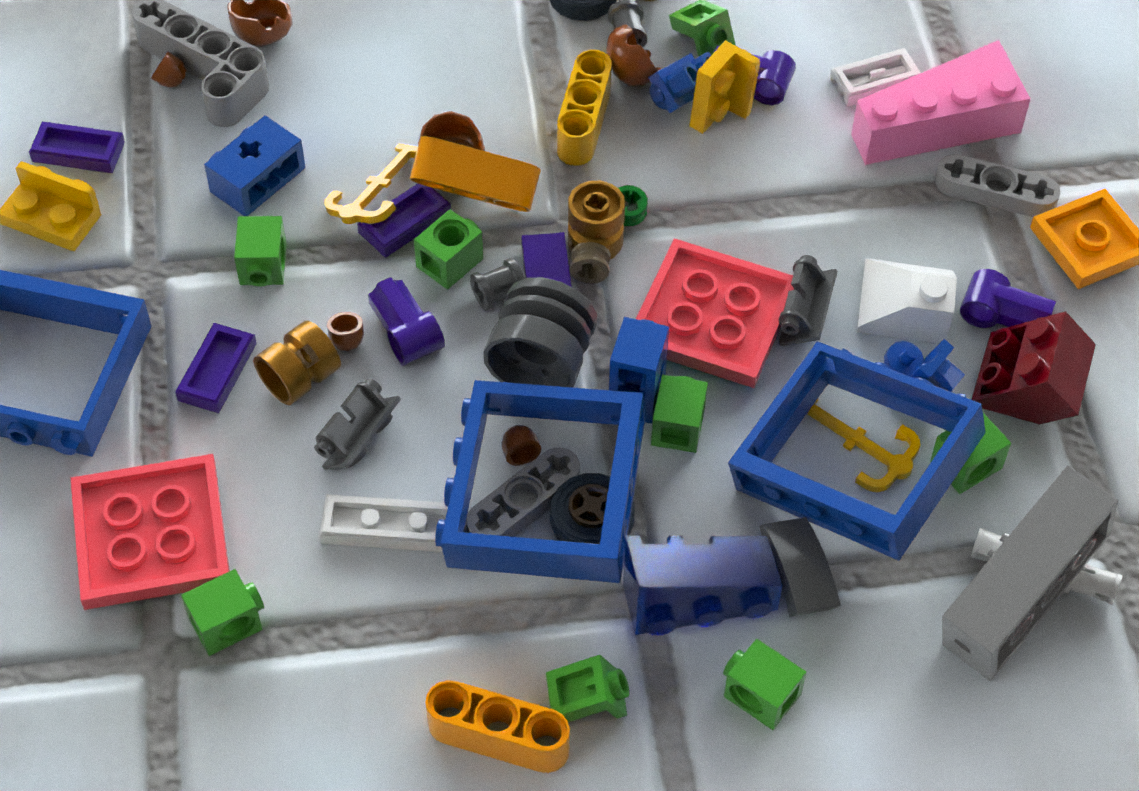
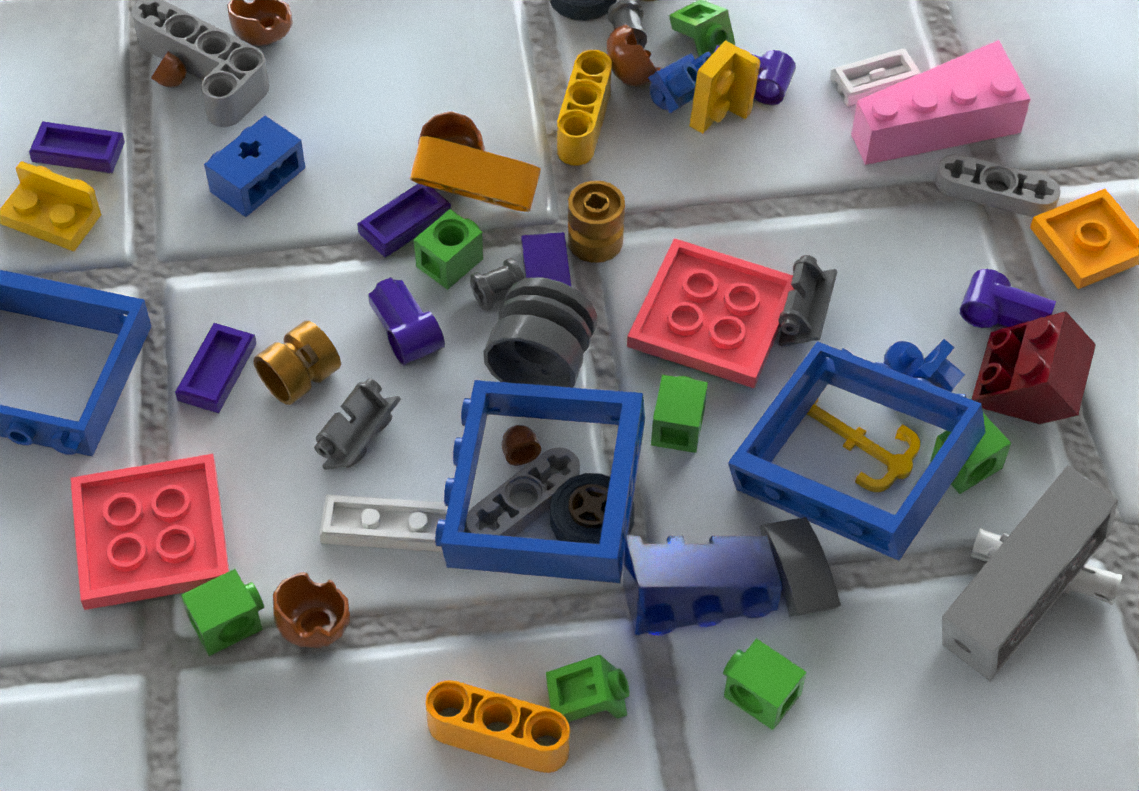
bright green brick [234,216,287,286] -> none
yellow piece [324,143,418,224] -> none
dark orange hinge [327,312,364,351] -> none
dark tan bush [570,242,610,284] -> none
blue brick [609,317,669,424] -> none
green bush [618,185,648,227] -> none
white slope [857,258,957,344] -> none
none -> dark orange hair [273,572,350,648]

